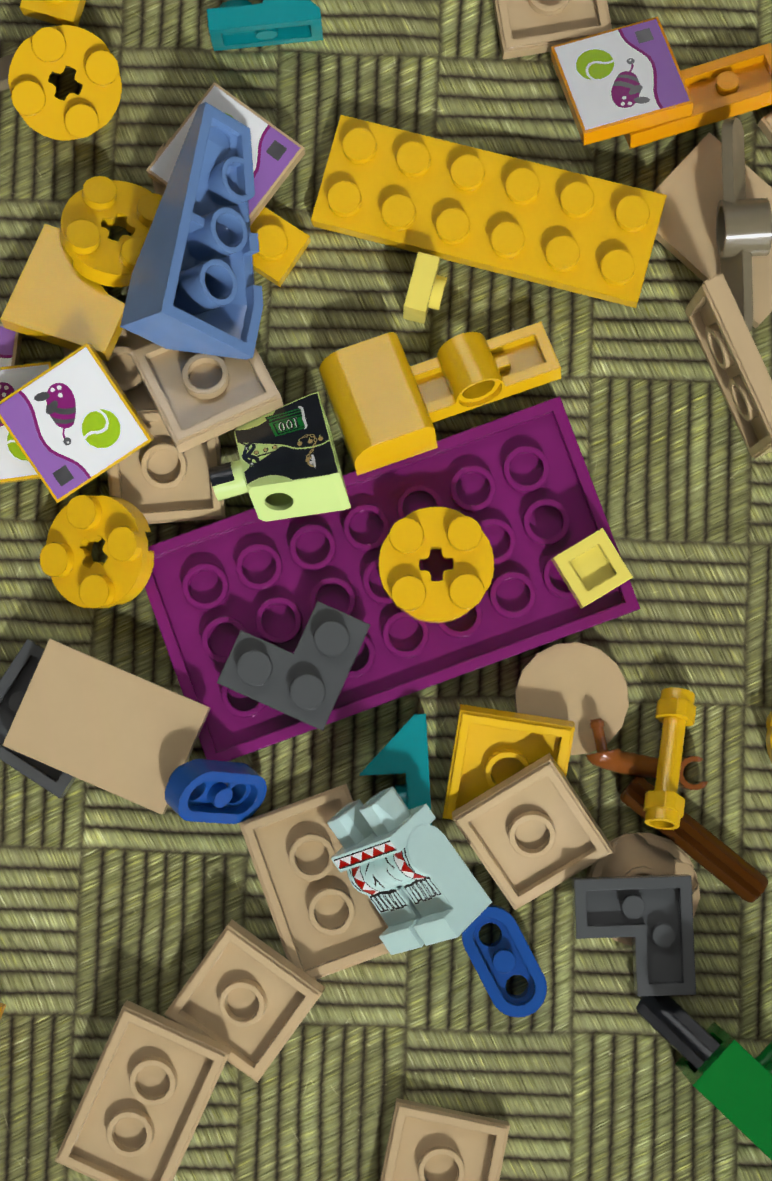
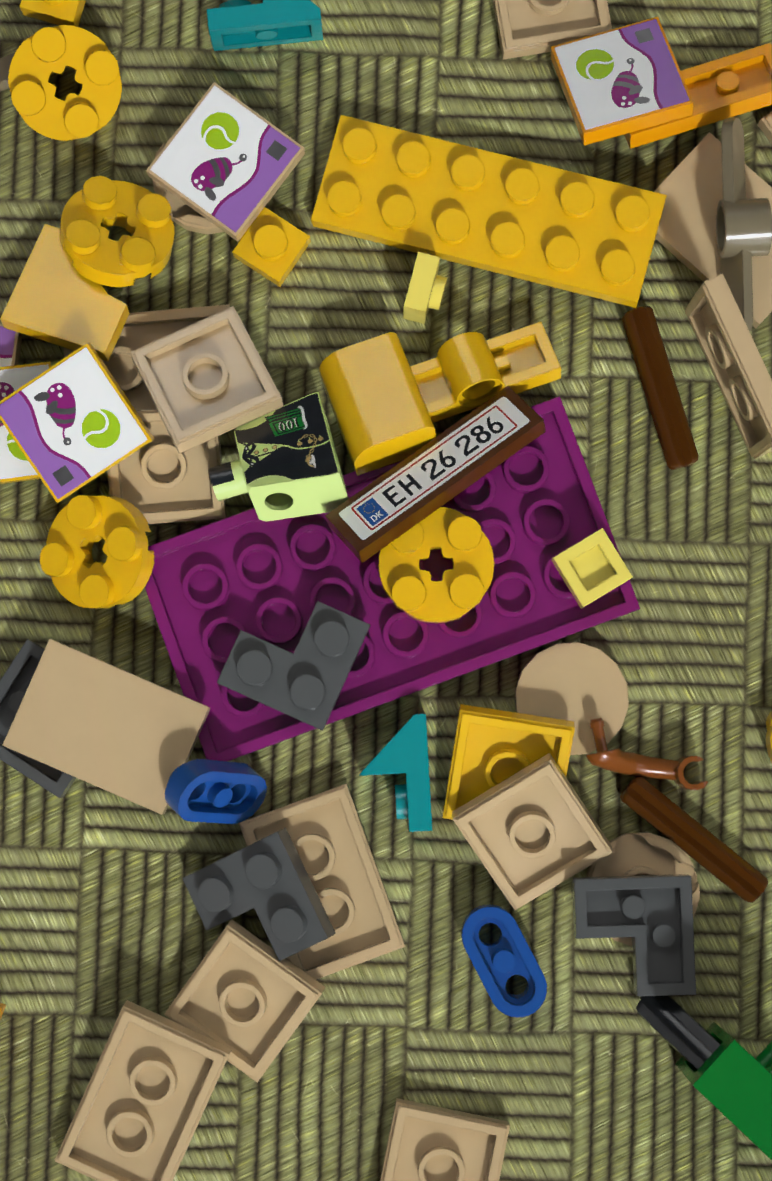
medium blue wedge [120,102,263,360] -> none
light aqua hips [327,786,492,955] -> none
yellow bar [643,687,697,830] -> none
none -> dark grey plate [182,828,336,961]
none -> tile [325,386,546,563]
none -> reddish brown axle [622,306,699,470]

